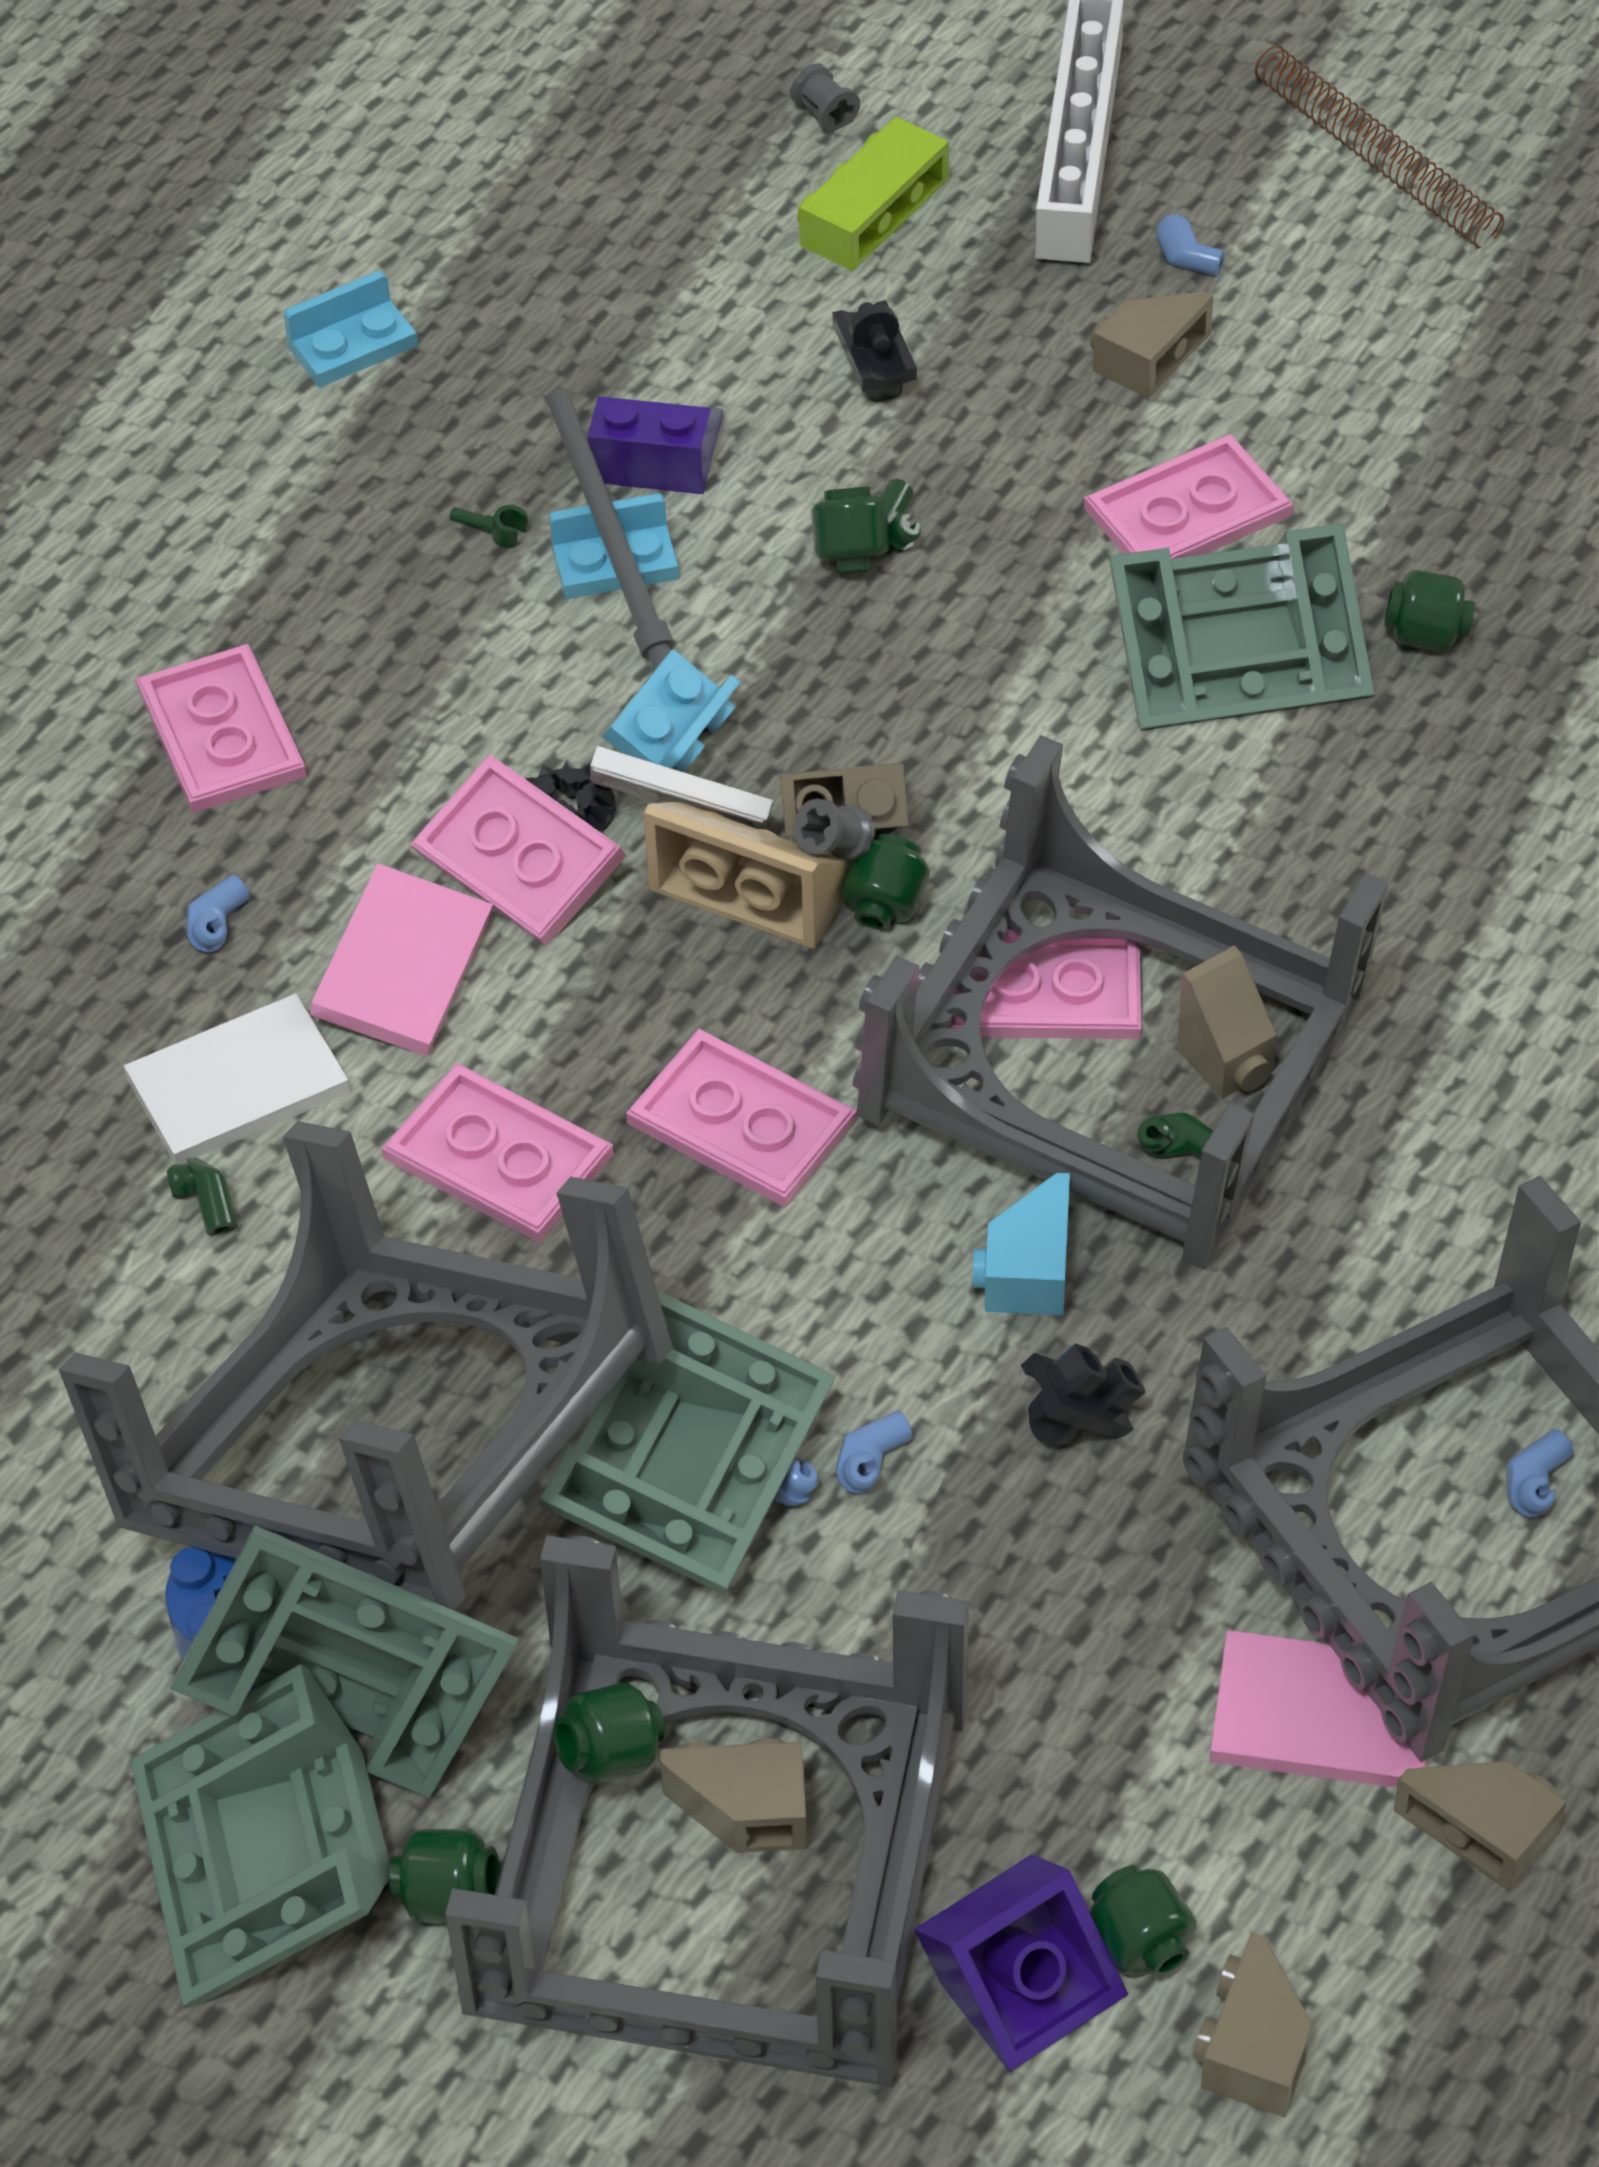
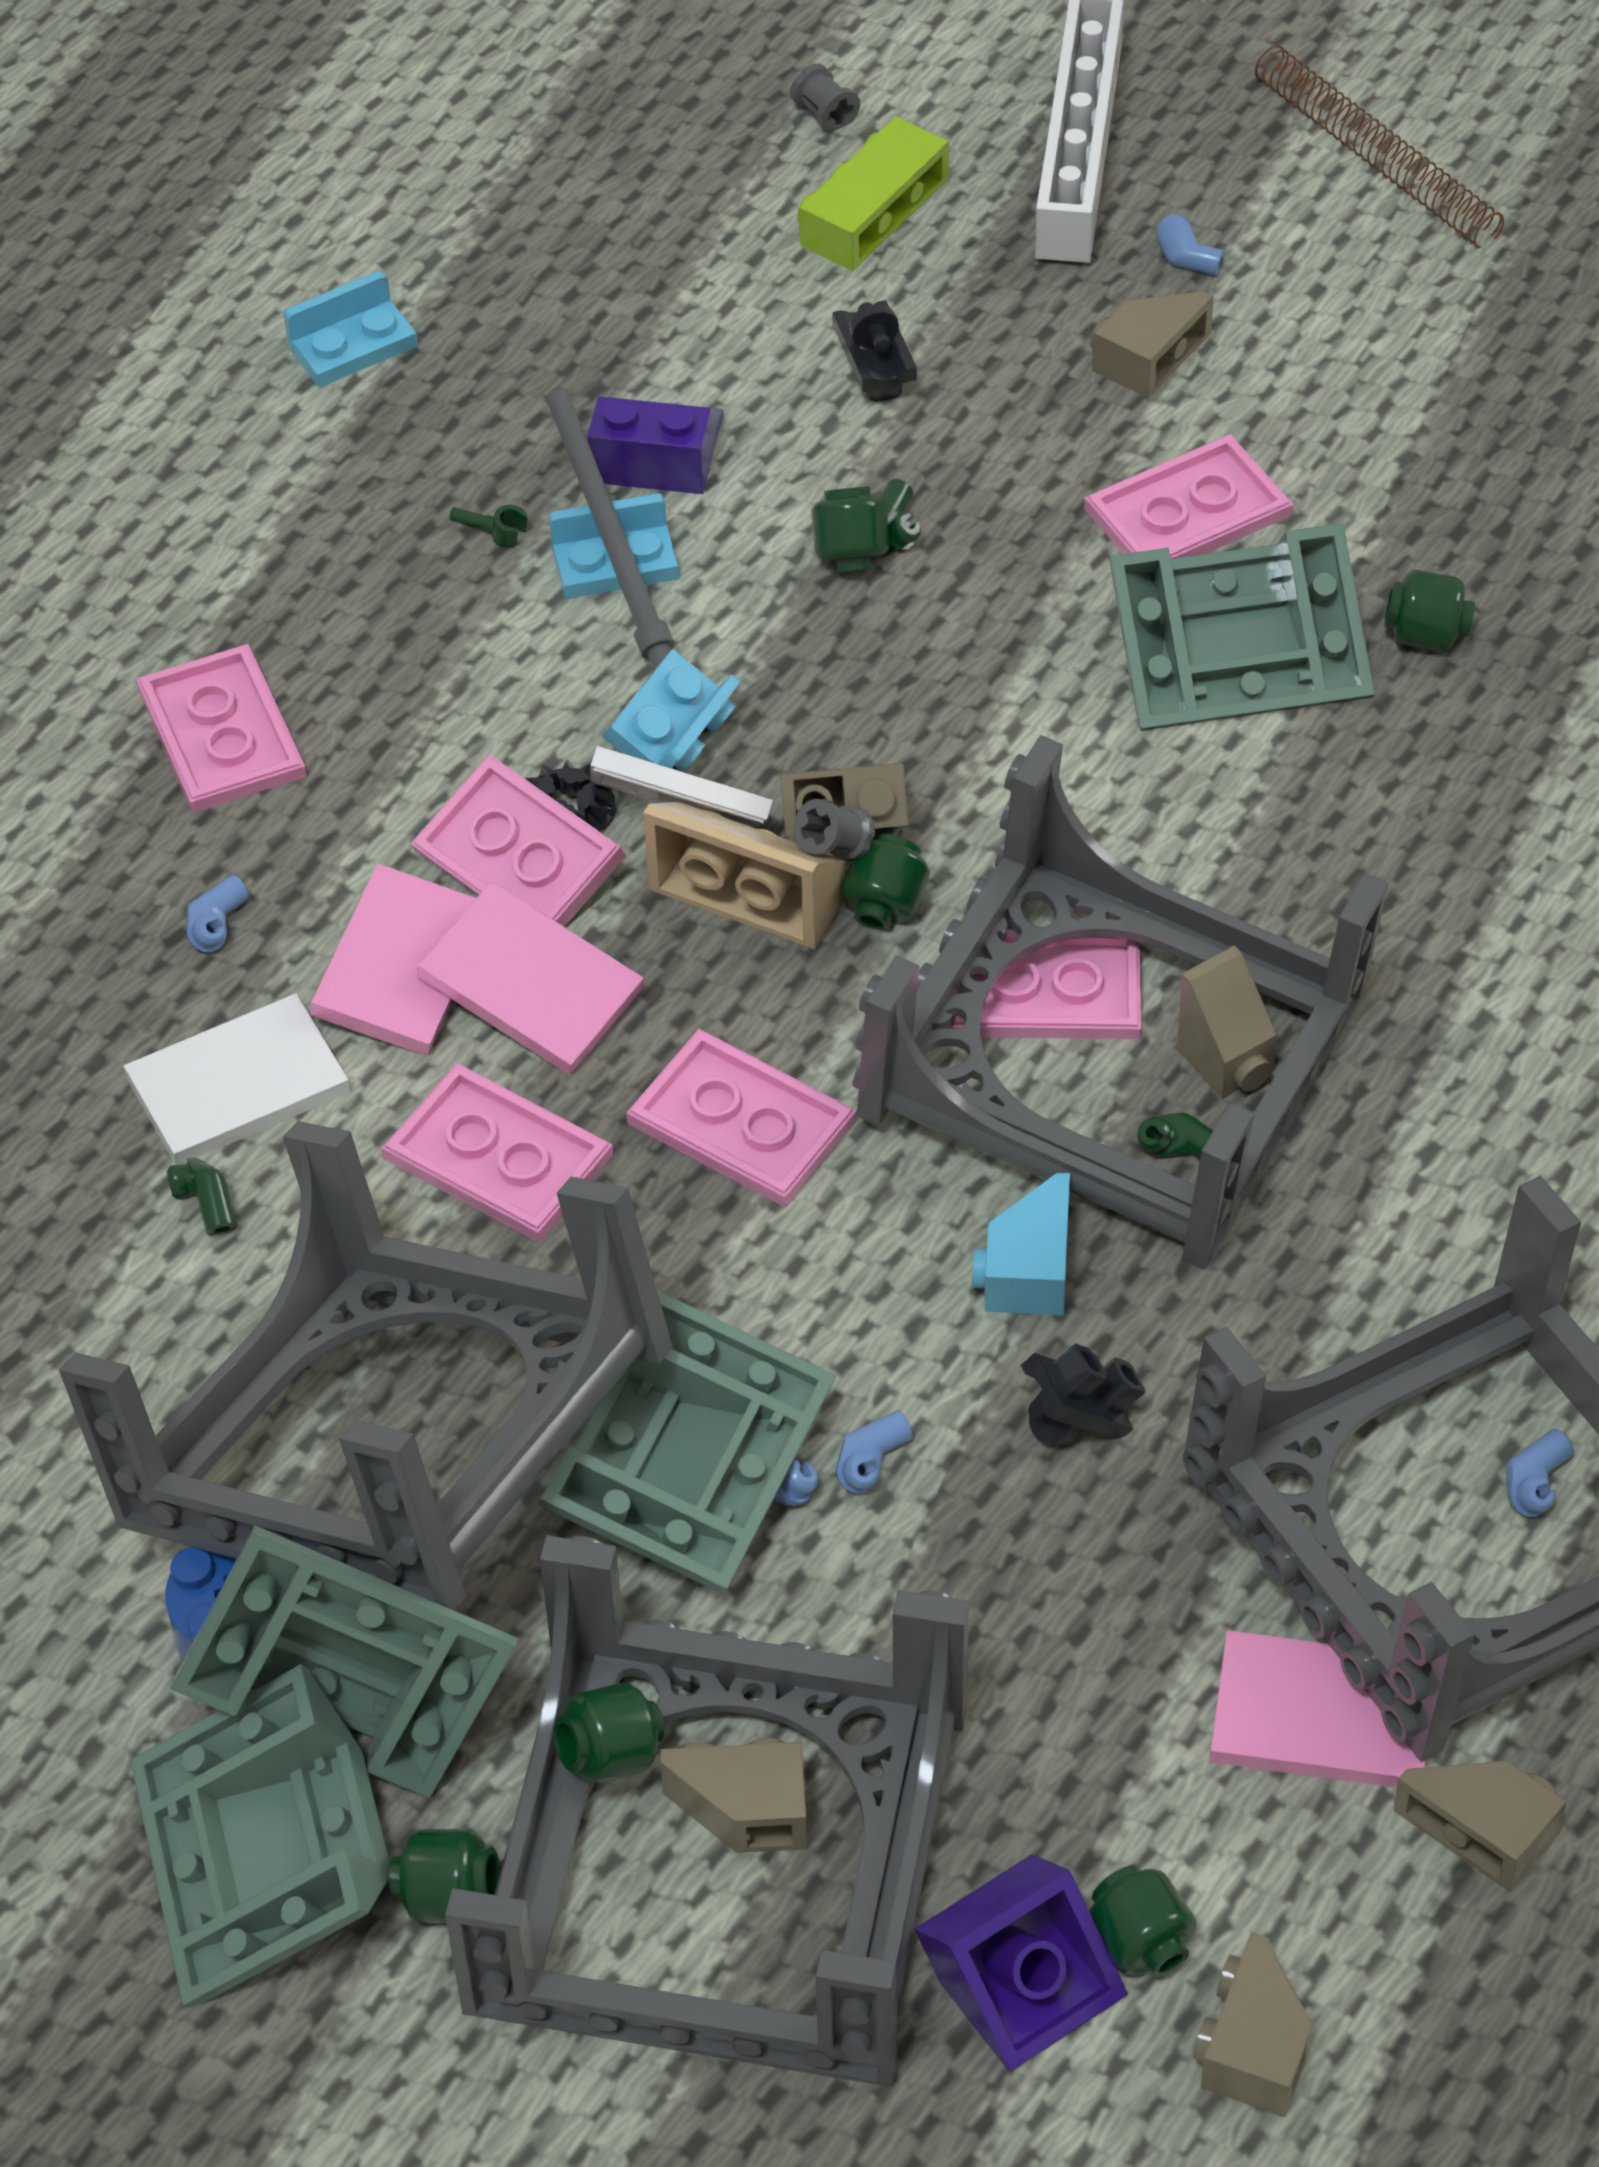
none -> bright pink tile [417,881,644,1074]

